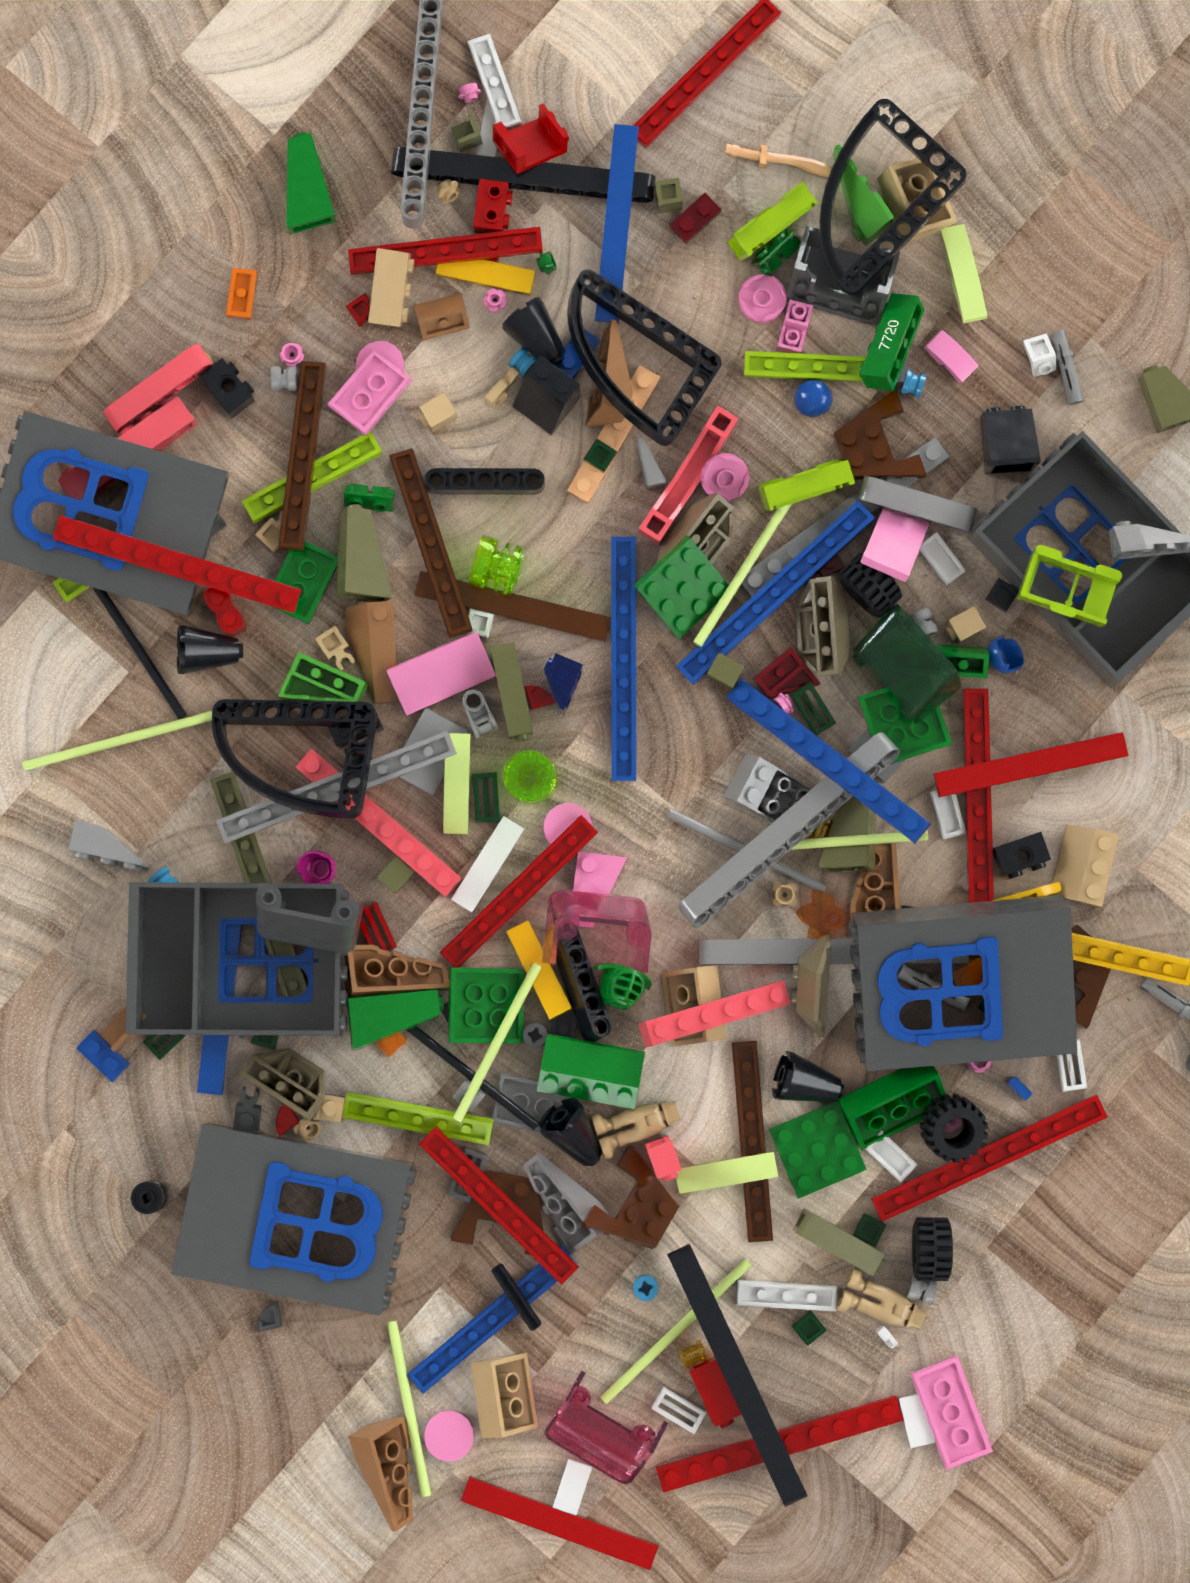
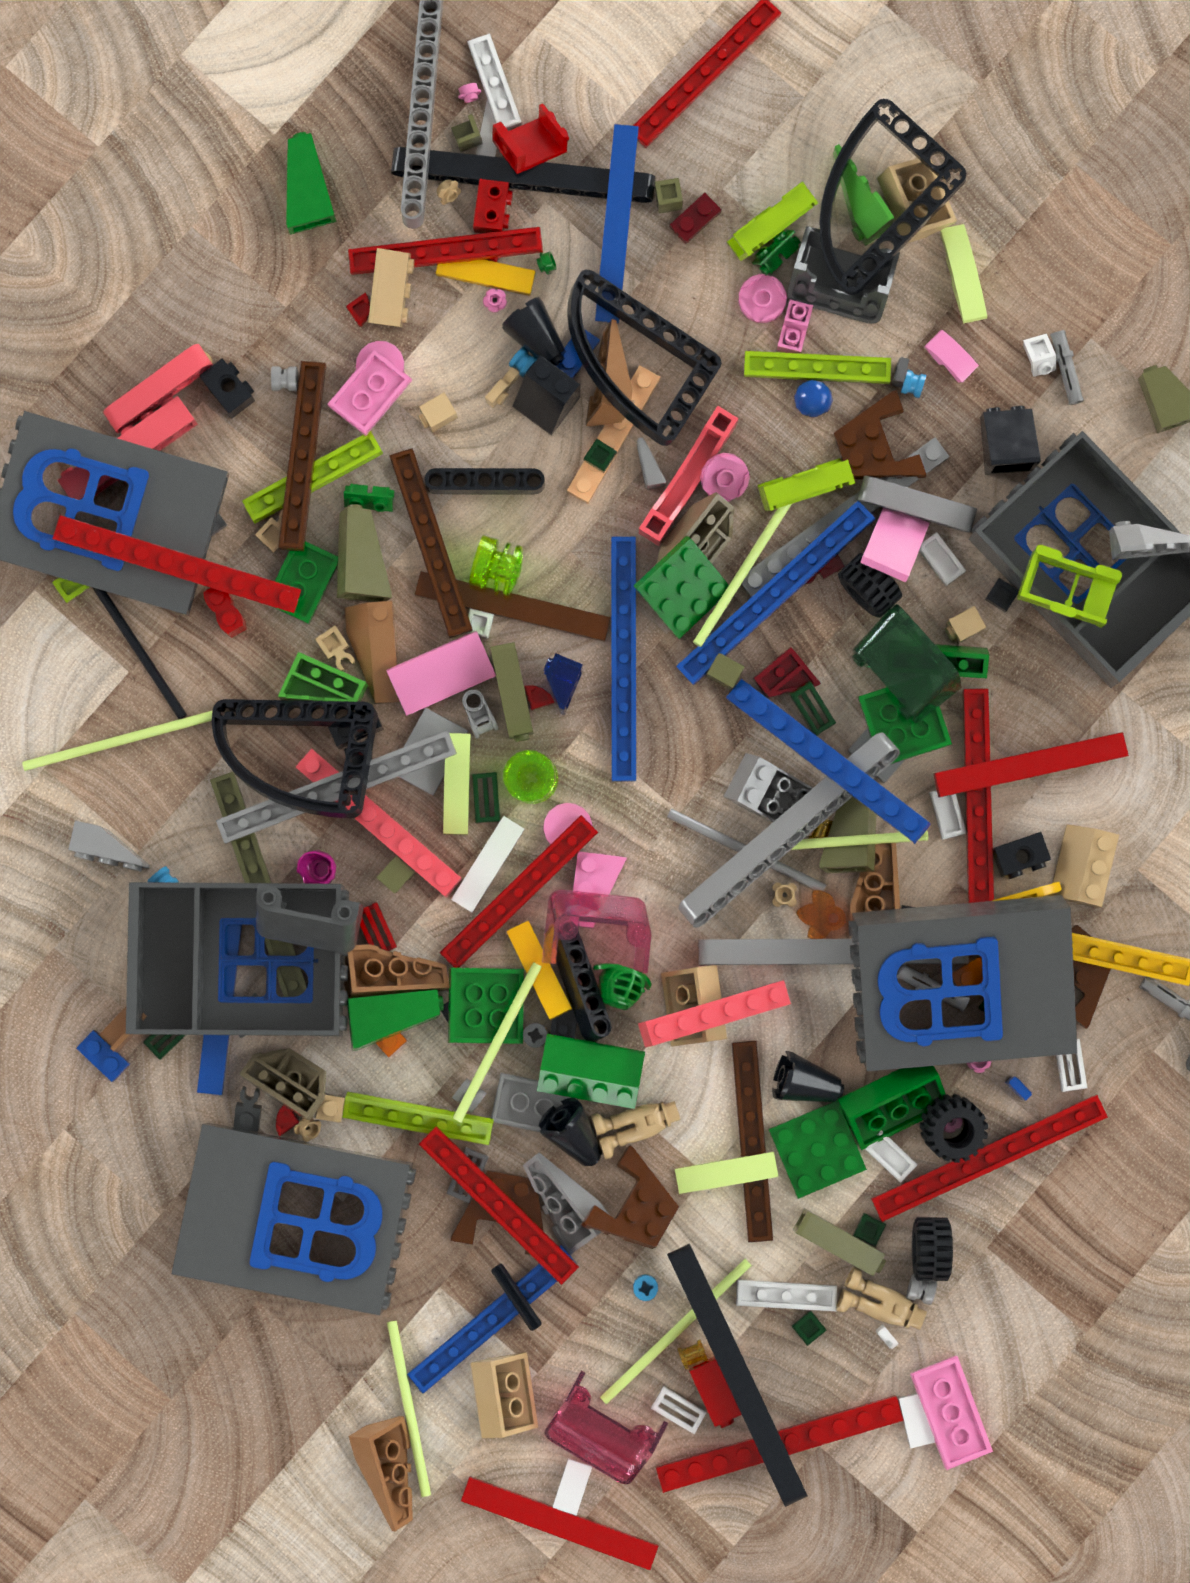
black wheel [131,1180,168,1214] -> none
black cone [177,625,243,674] -> none
orange plate [226,268,258,320] -> none
dark green tile [251,1035,279,1050] -> none
dark grey tile [257,1302,283,1332] -> none
bright pink plate [280,343,304,366] -> none
black piece [406,1026,539,1130] -> none
medium nougat panel [414,294,470,340] -> none
bright pink tile [424,1410,474,1462] -> none
coral arch [645,1135,682,1182] -> none
light nougat sword [725,144,832,178] -> none
bright pink plate [772,693,794,714] -> none
dark tan wedge [791,935,831,1037] -> none
dark tan wedge [795,576,851,677] -> none
green brick [859,293,925,391] -> none
light grey wheel [906,608,938,640] -> none
blue hair [988,636,1024,674] -> none

